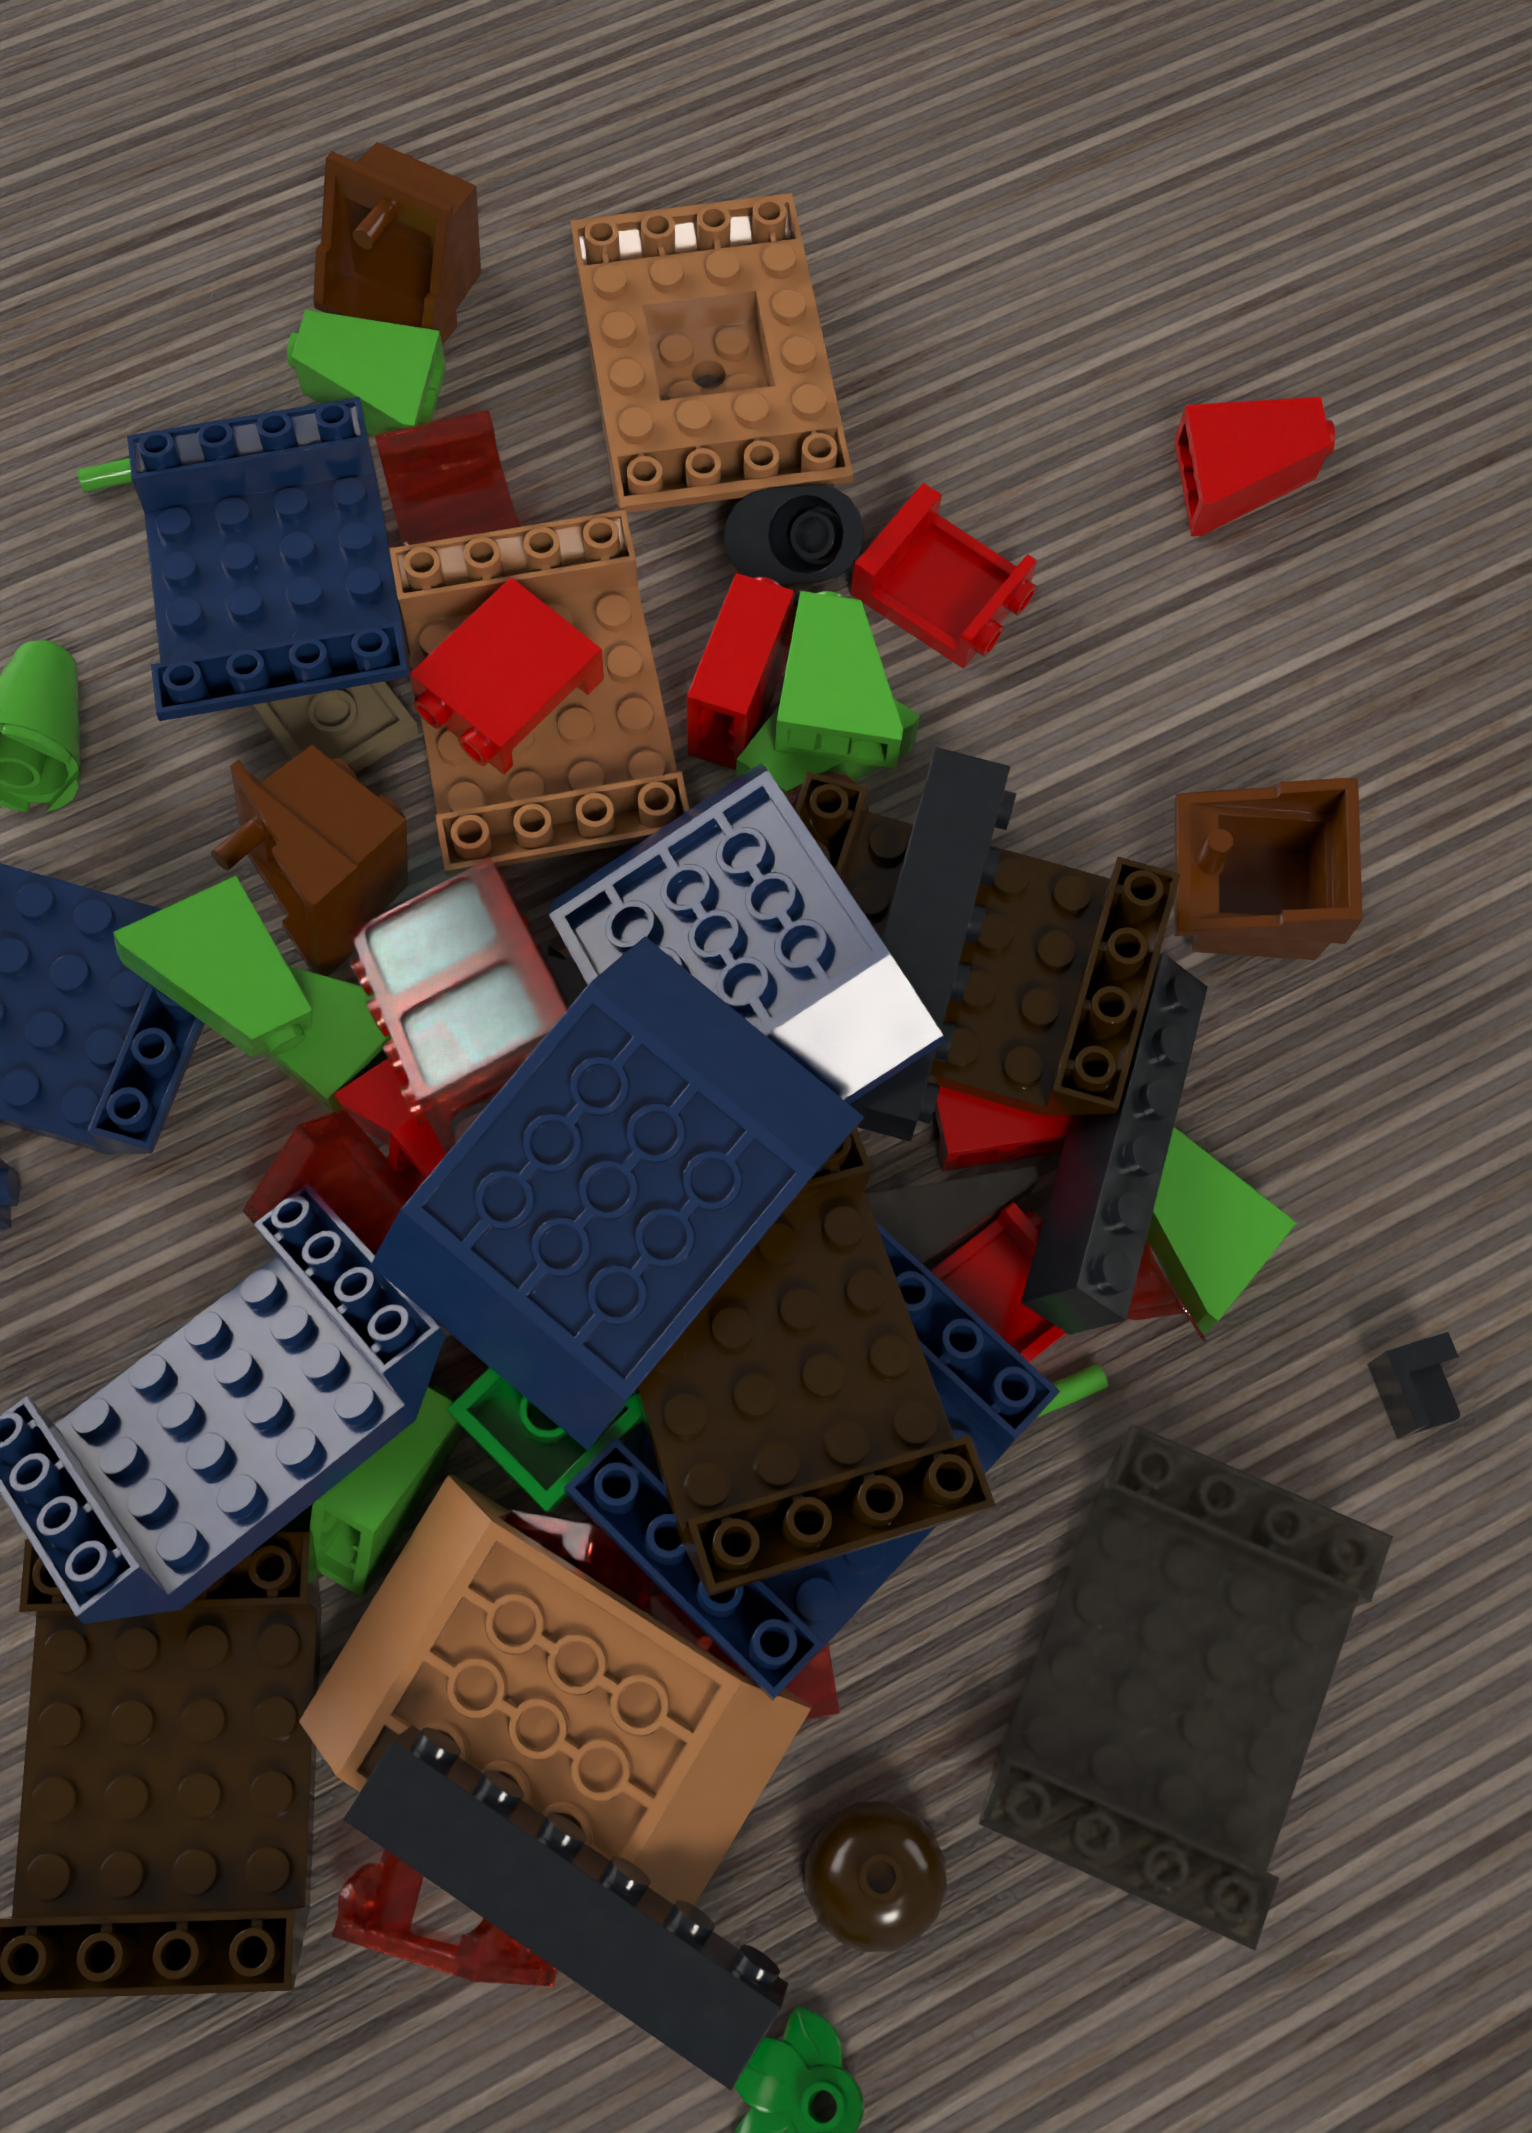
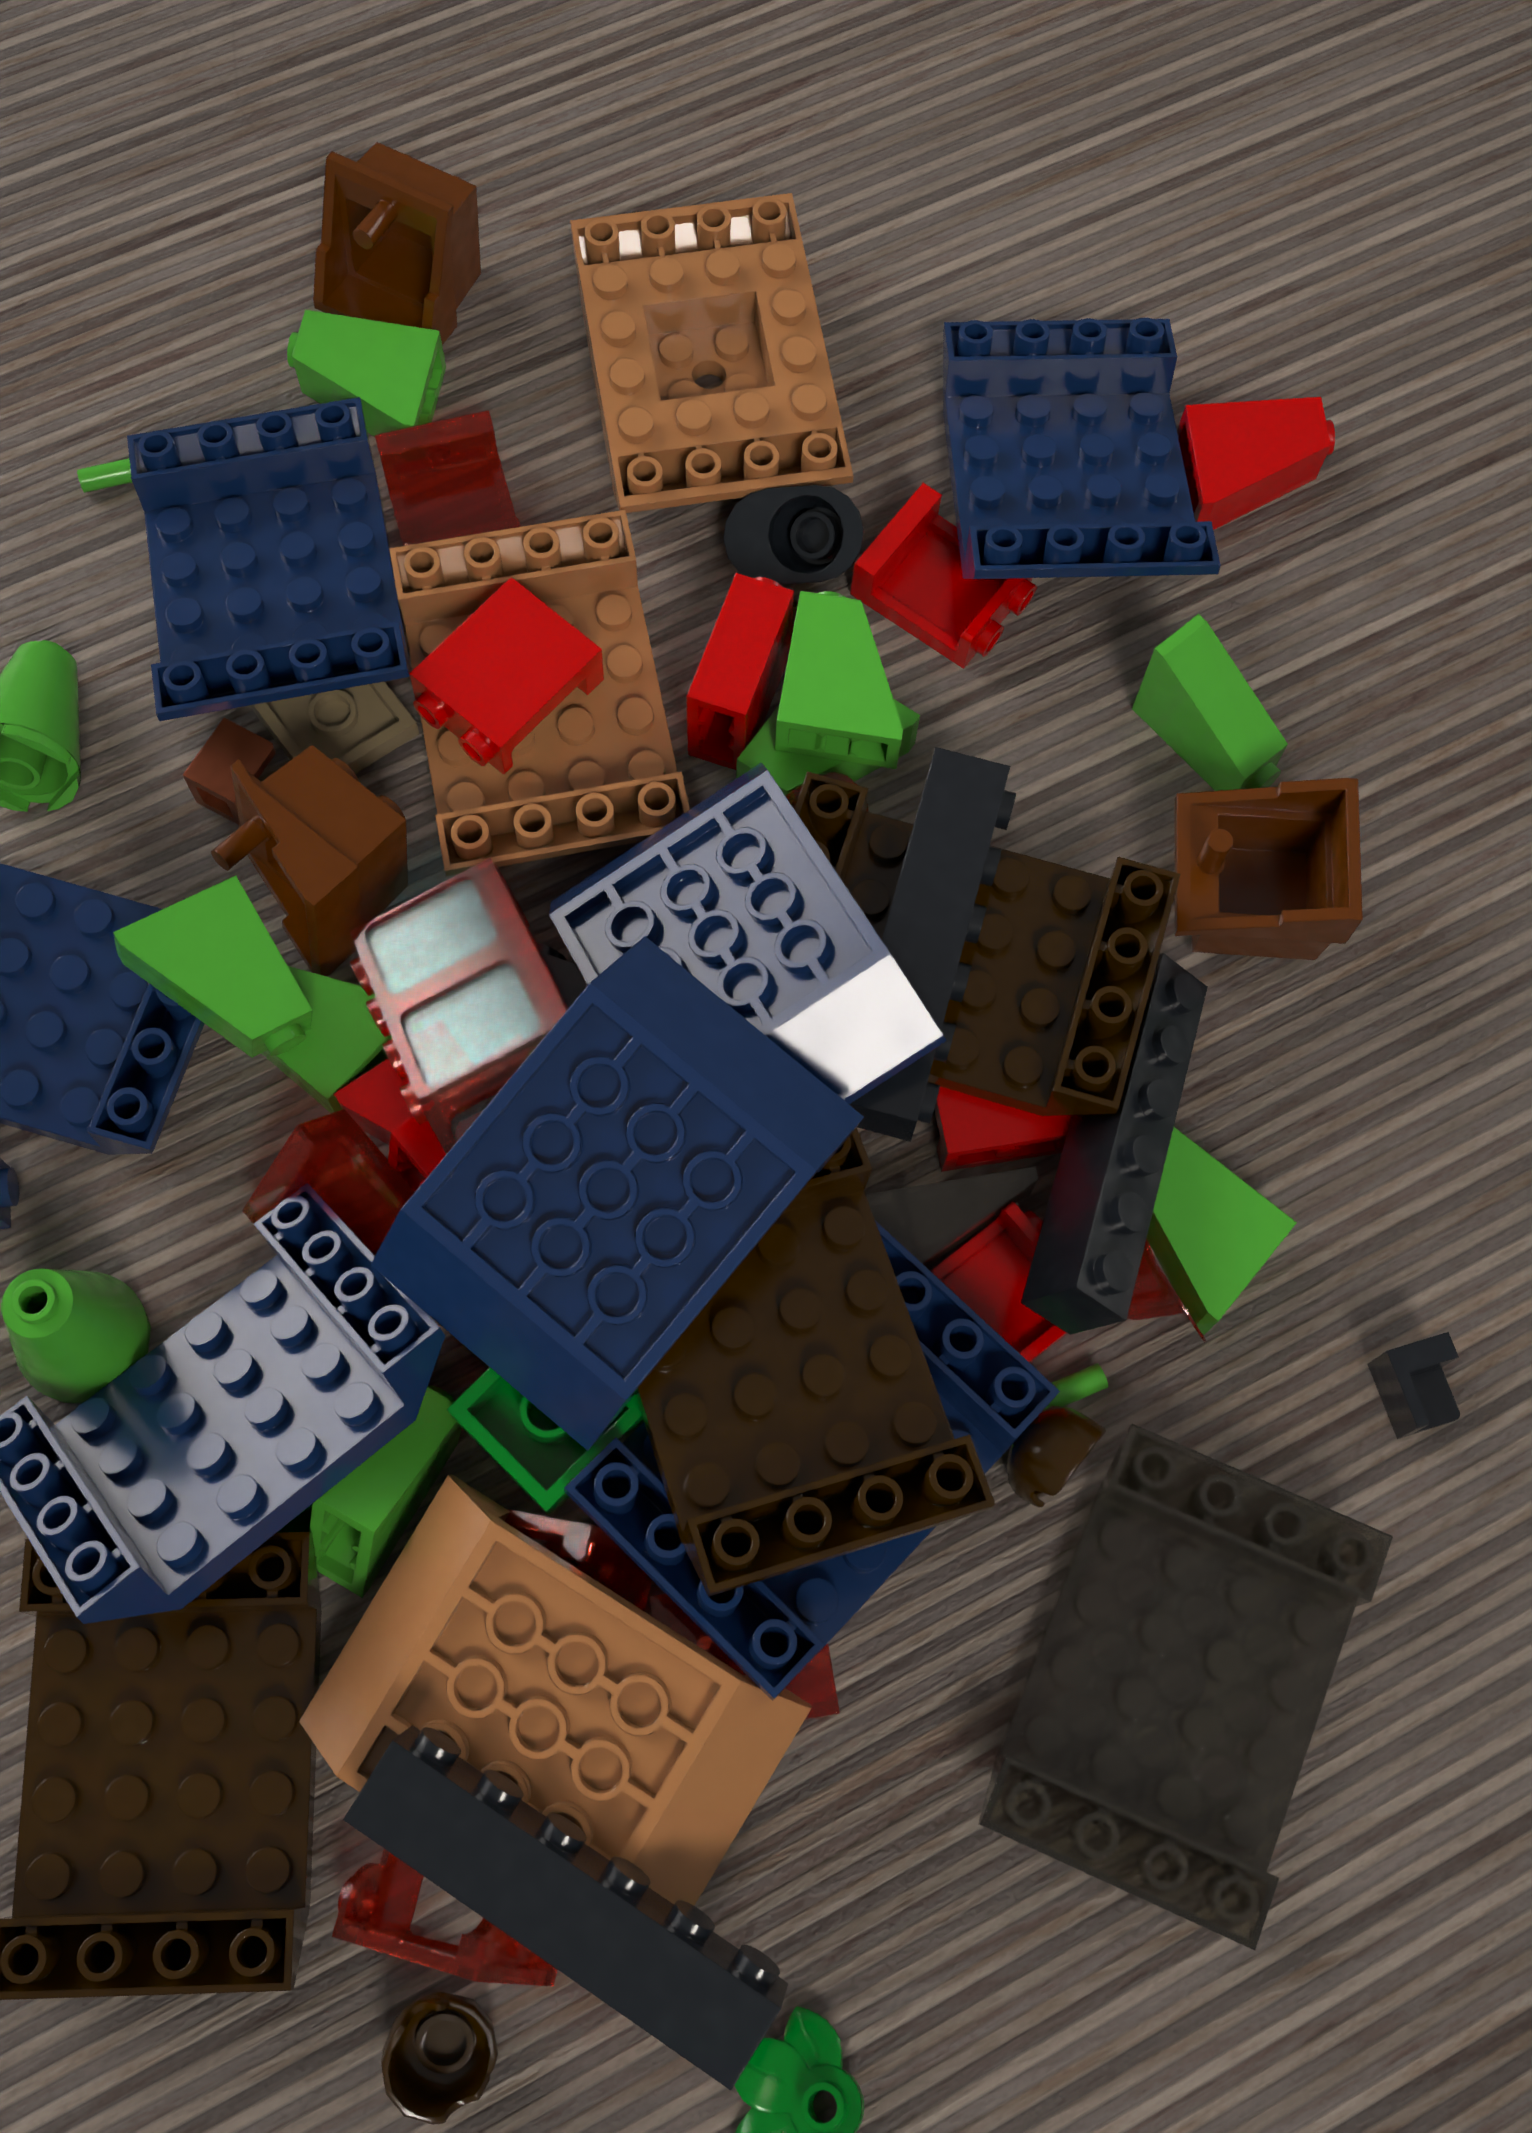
dark brown cylinder [804,1801,947,1952] -> none
none -> bright green cone [1,1269,151,1403]
none -> copper panel [183,718,276,825]
none -> dark brown hair [381,1992,498,2125]
none -> dark blue slope [943,318,1221,579]
none -> dark brown hair [1007,1406,1106,1508]
none -> bright green slope [1132,614,1288,791]

